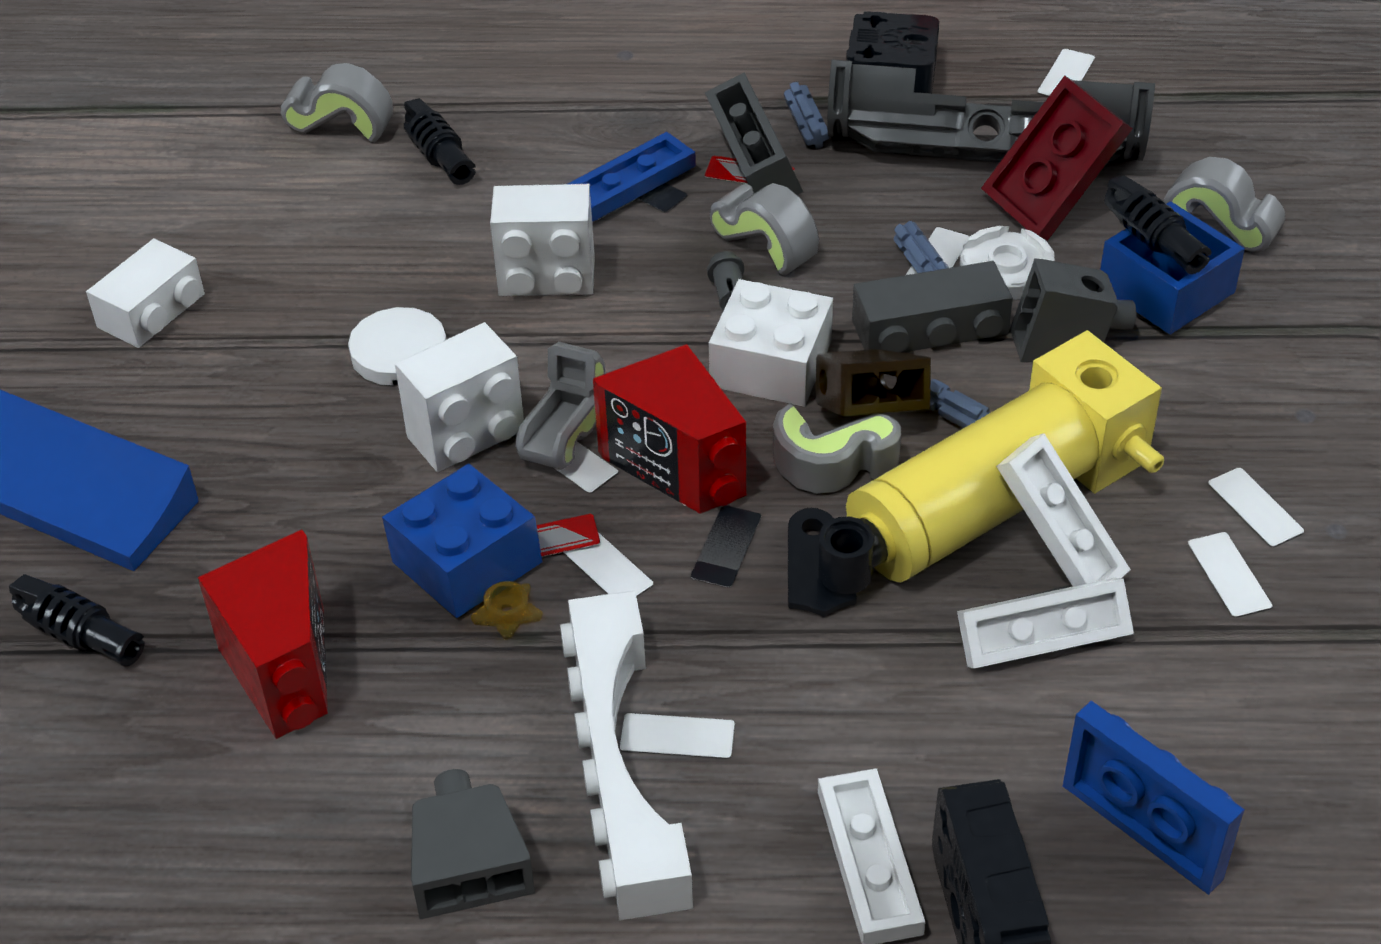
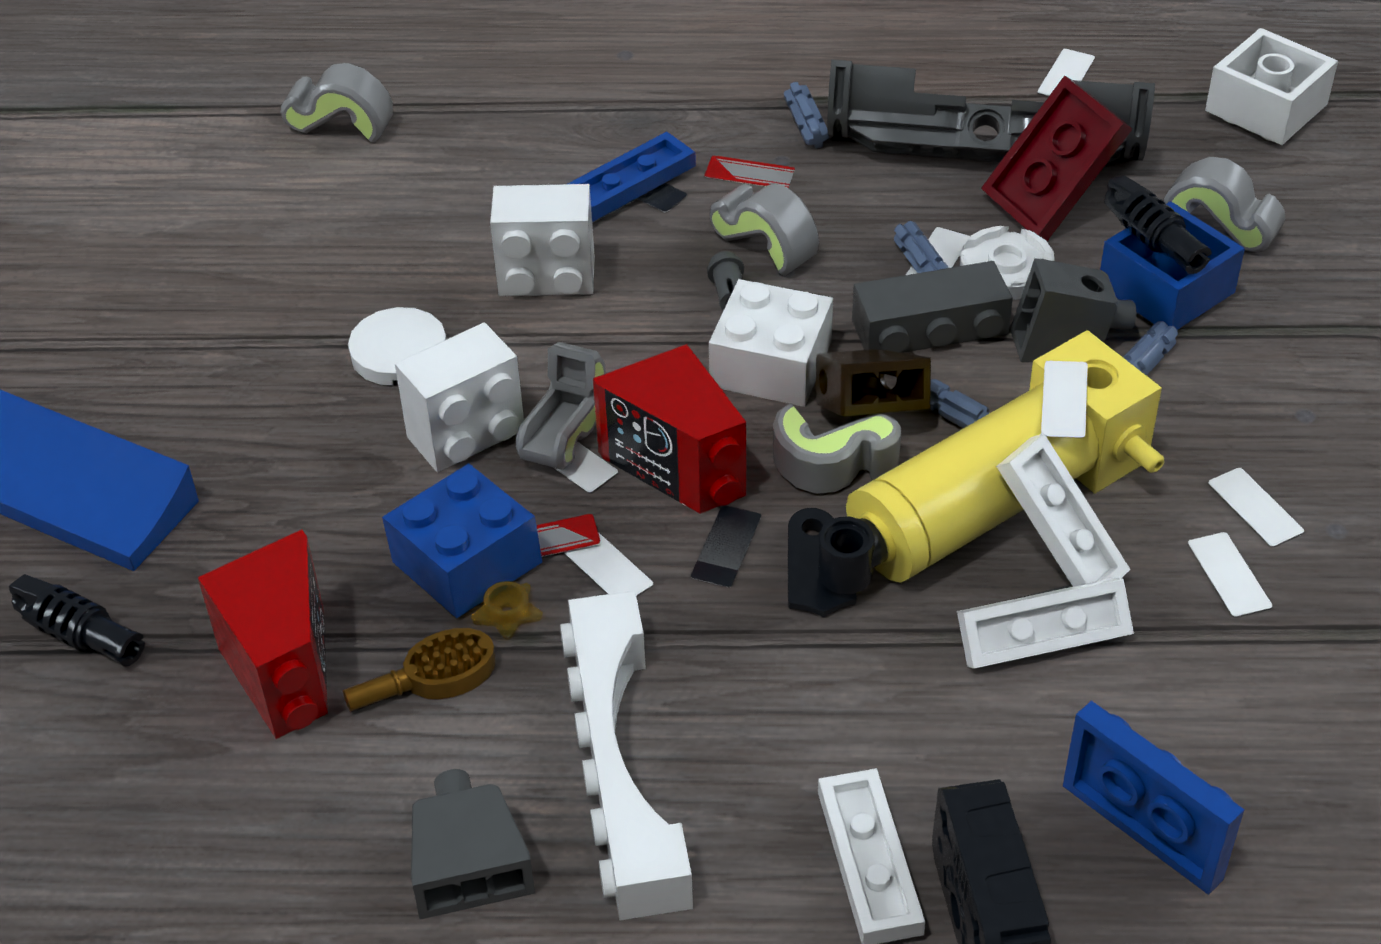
white brick [86,238,205,348] -> none
black hinge [404,98,476,185] -> none
white sticker [620,713,735,758] -> none
dark grey brick [705,72,803,195] -> none
black axle [846,11,940,94] -> none
none -> pearl gold piece [343,628,495,712]
none -> white sticker [1041,361,1088,438]
none -> sand blue axle [1123,321,1178,376]
none -> white brick [1205,28,1338,145]

